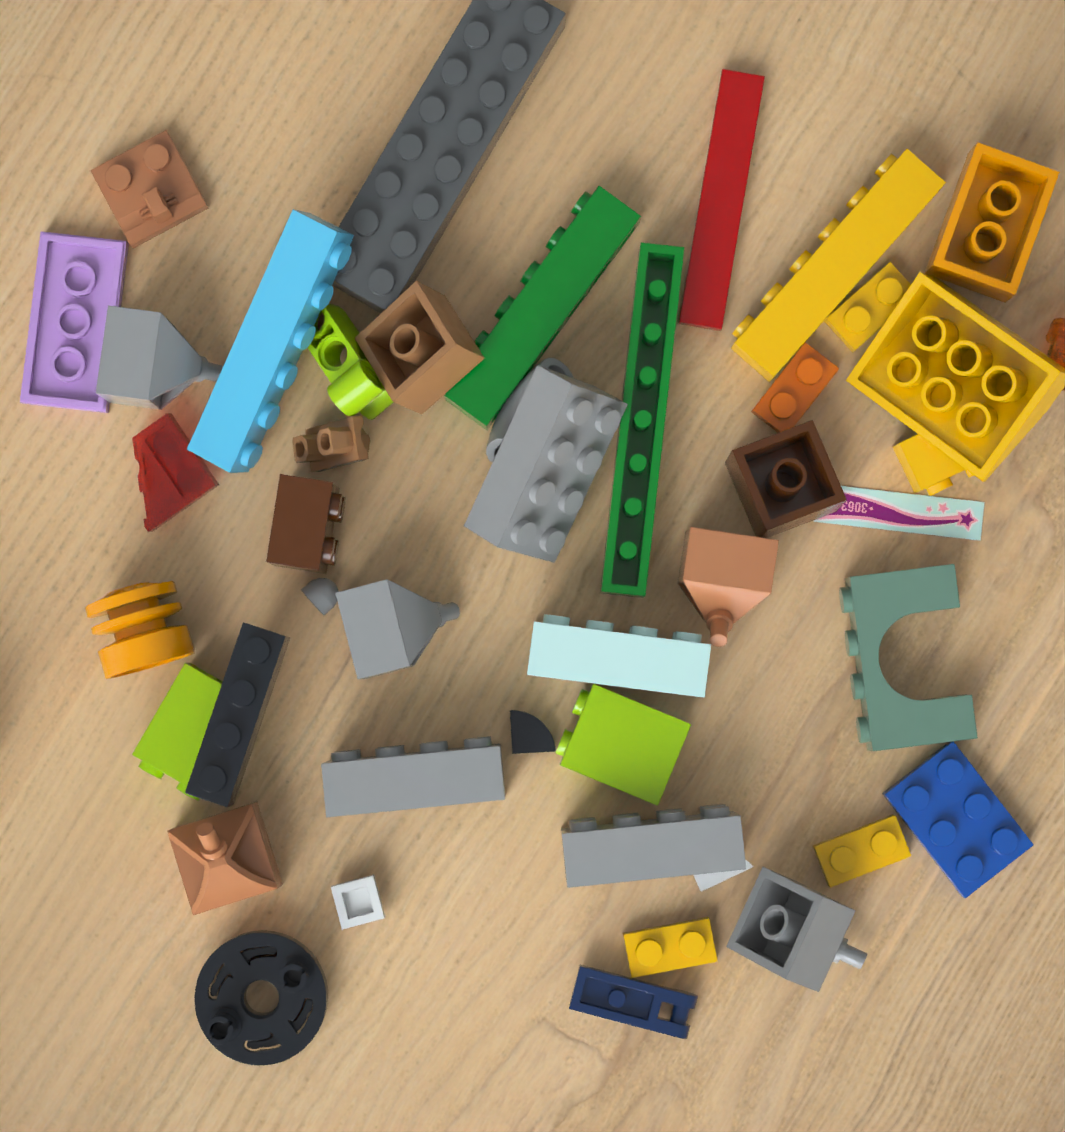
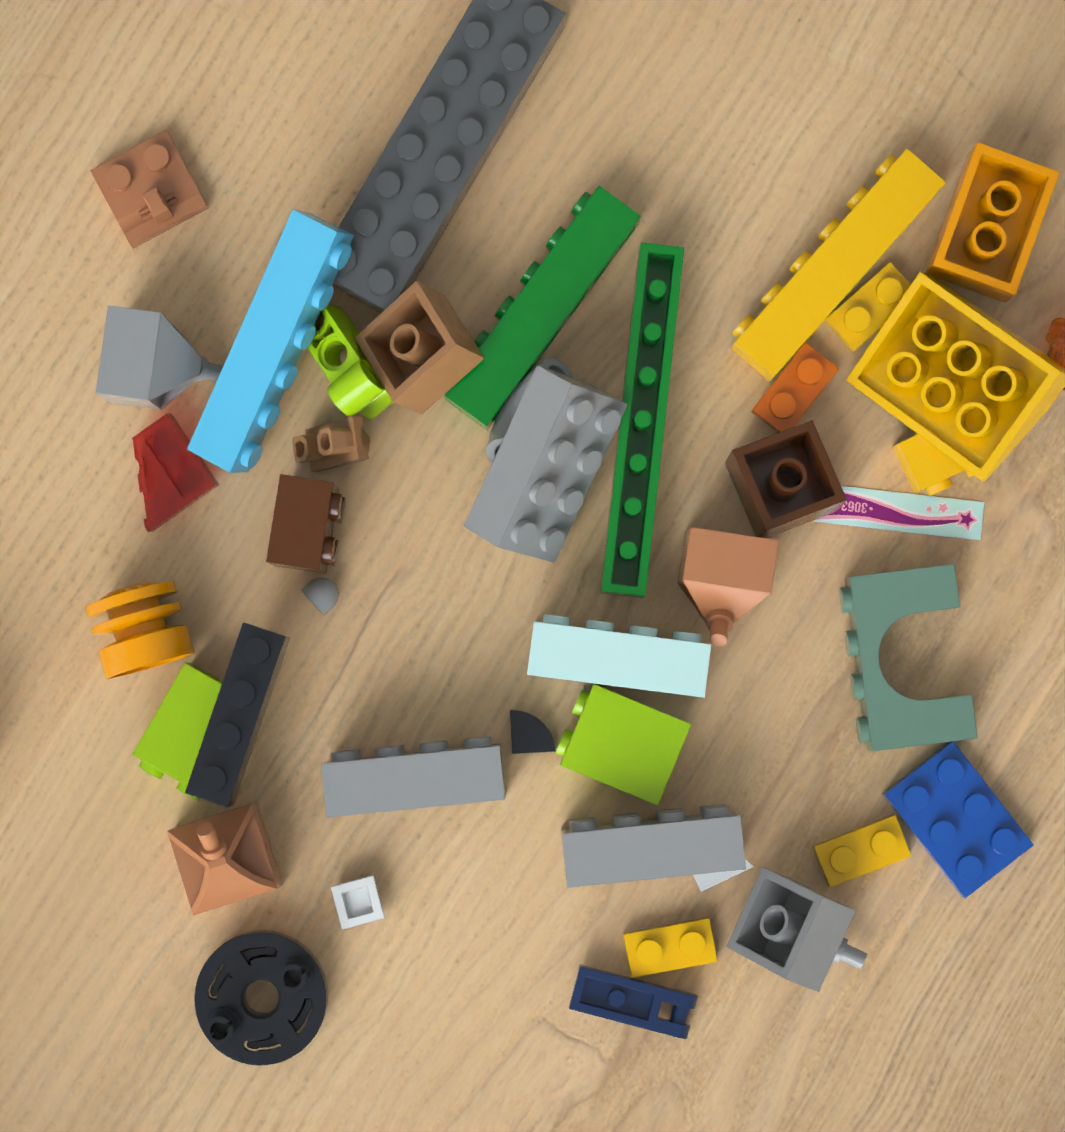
lavender tile [20,231,129,413] -> none
light grey piece [335,579,460,679] -> none
red tile [679,69,765,331] -> none

